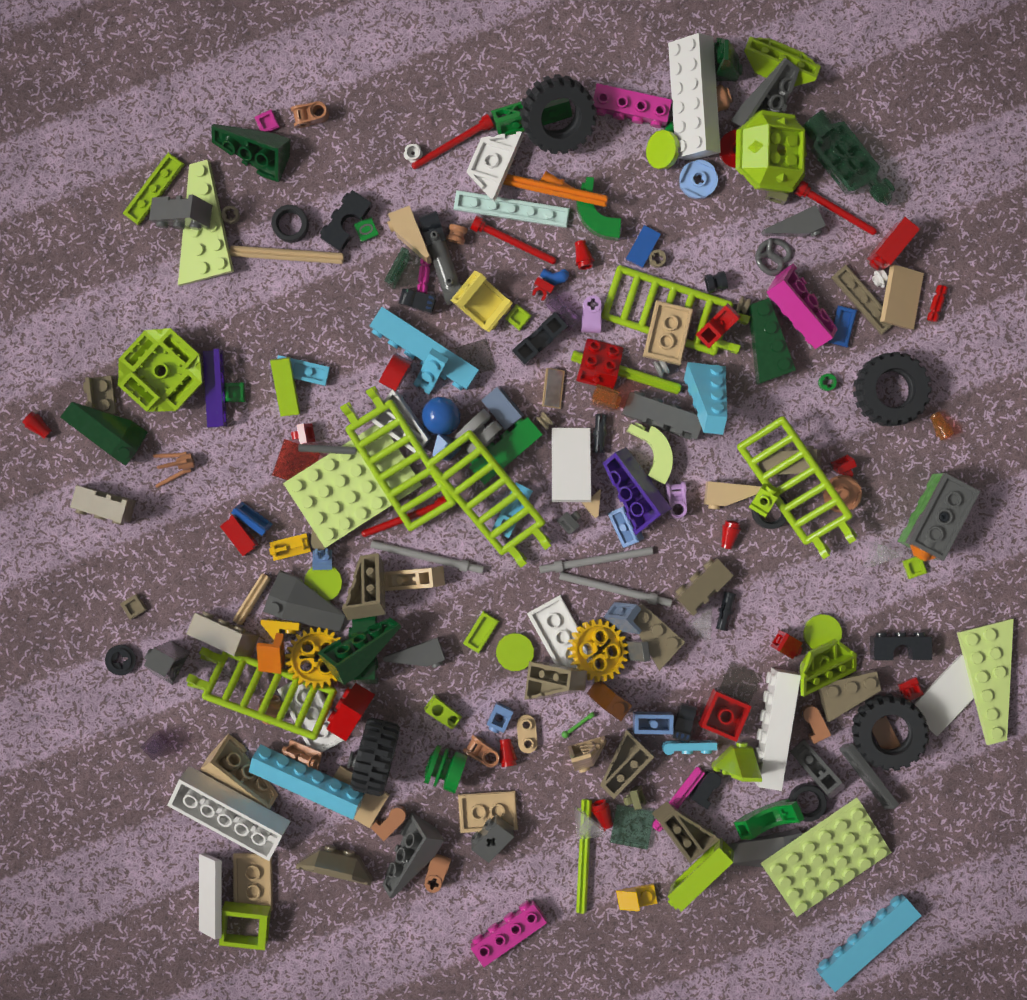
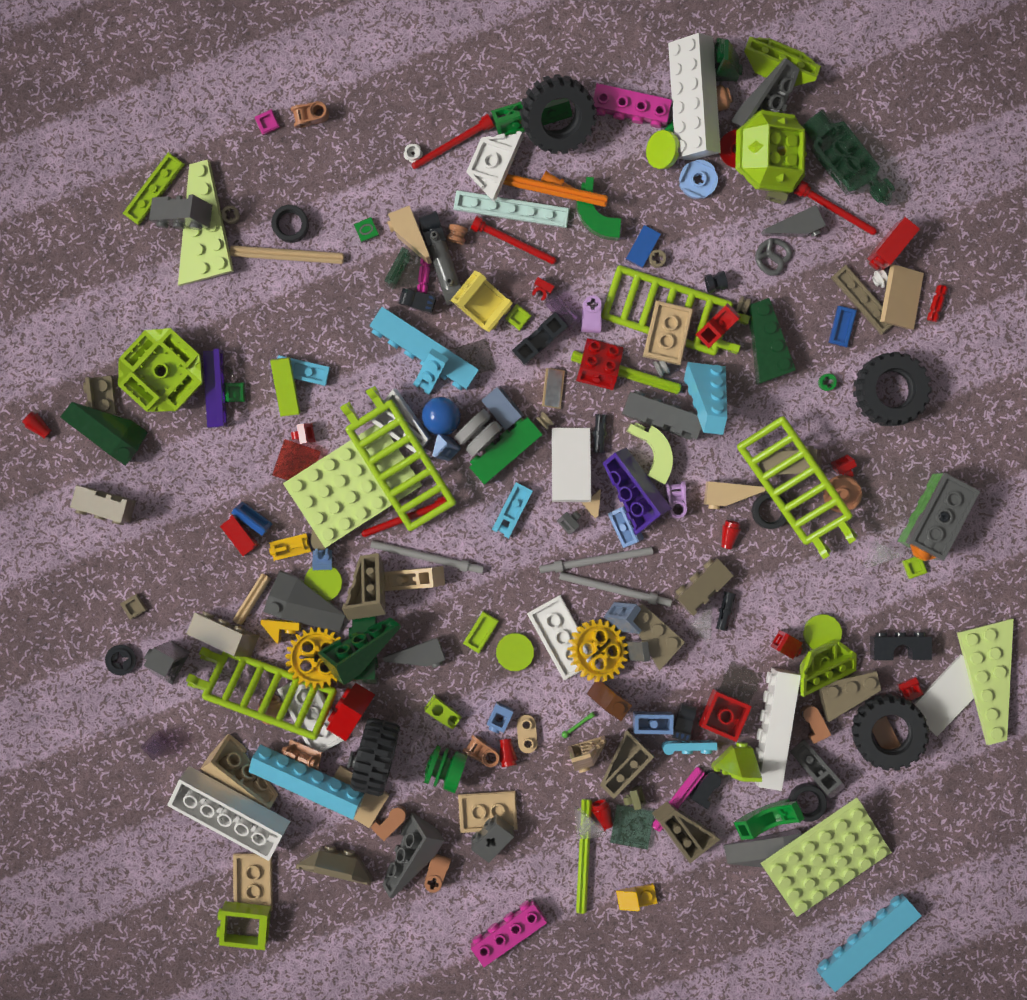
nougat plant [153,452,195,488] -> none
white tile [199,853,222,939] -> none
dark green wedge [211,124,290,182] -> none
orange panel [257,633,285,674] -> none
dark grey bar [298,444,357,455] -> none
black arch [320,190,373,253] -> none
red brick [379,353,413,391] -> none
lime bar [426,430,551,568] -> none
dark tan wedge [524,661,587,700] -> none
blue arm [540,268,569,285] -> none
red cone [575,240,594,270] -> none
clear orange brick [590,384,622,411] -> none
lime window [667,838,734,912] -> none
lime brick [749,483,780,517] -> none
dark pink wedge [767,263,837,349] -> none
dark grey tile [839,743,899,809] -> none
clear orange cone [930,411,955,441] -> none

